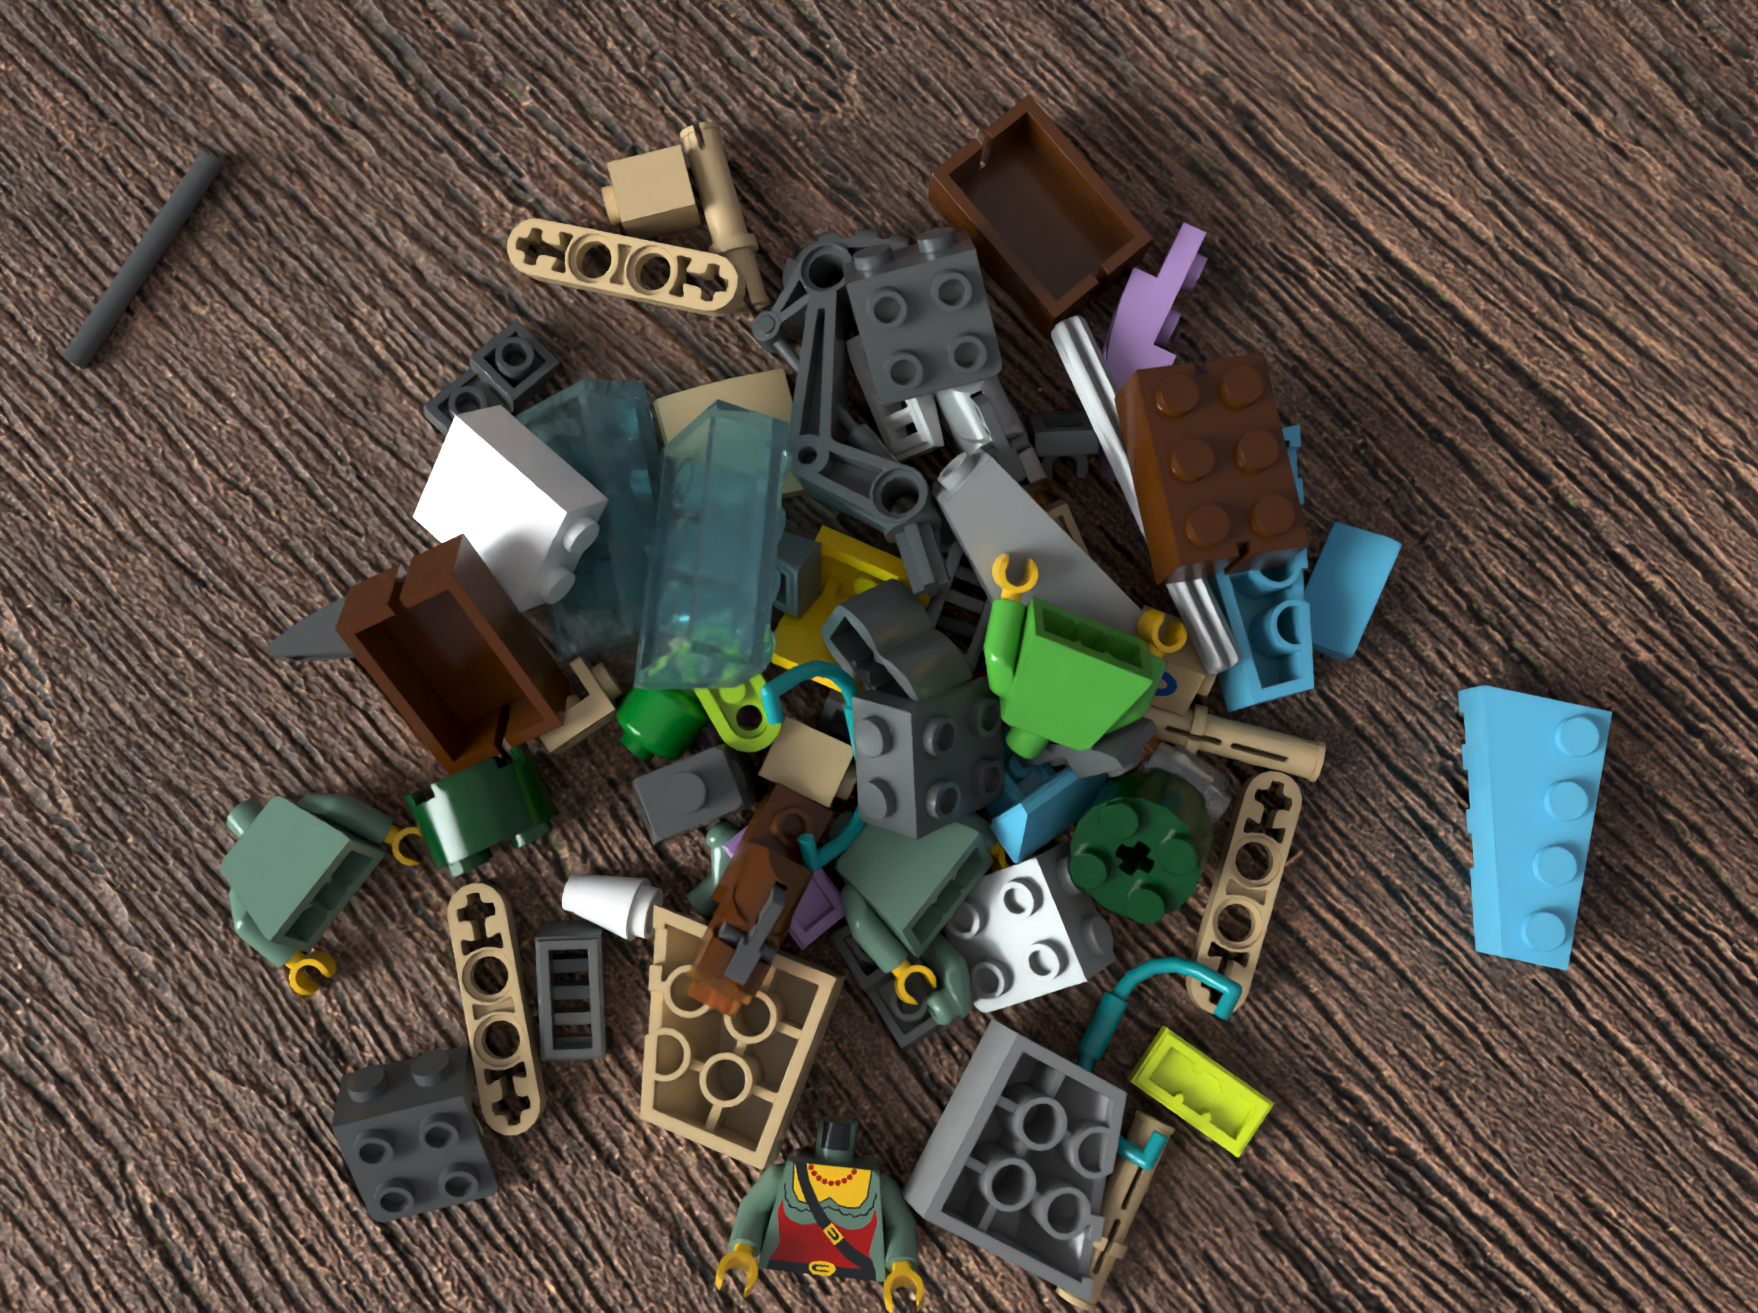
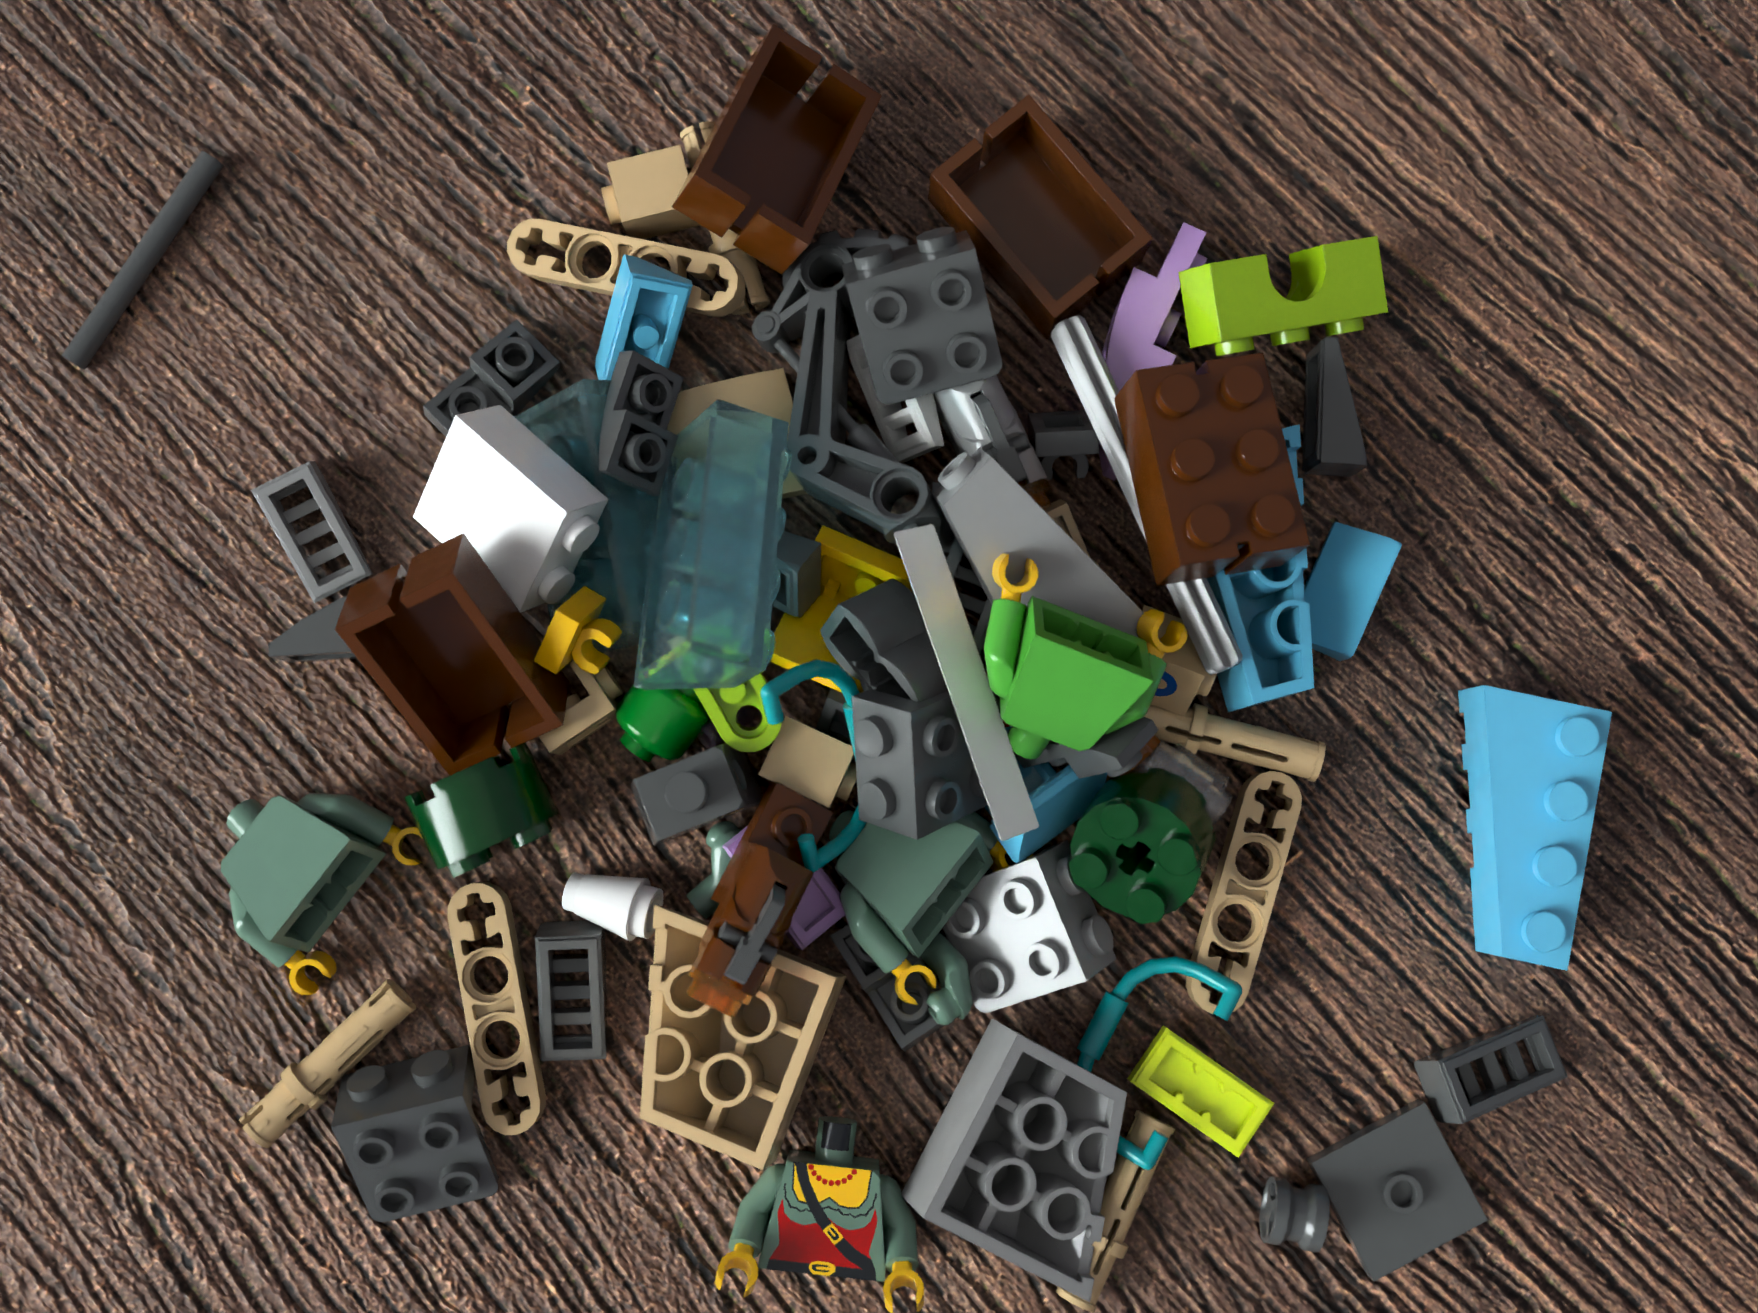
none -> tan pin [239,979,416,1148]
none -> light grey slope [251,461,373,603]
none -> yellow tile [534,586,622,674]
none -> medium azure slope [595,254,693,387]
none -> dark grey slope [599,350,684,496]
none -> reddish brown piece [672,24,882,274]
none -> white sticker [894,524,1039,841]
none -> lime arch [1178,236,1388,356]
none -> dark grey wheel [1259,1176,1330,1252]
none -> dark grey slope [1302,337,1367,477]
none -> dark grey plate [1306,1099,1488,1282]
none -> dark grey slope [1414,1015,1568,1124]

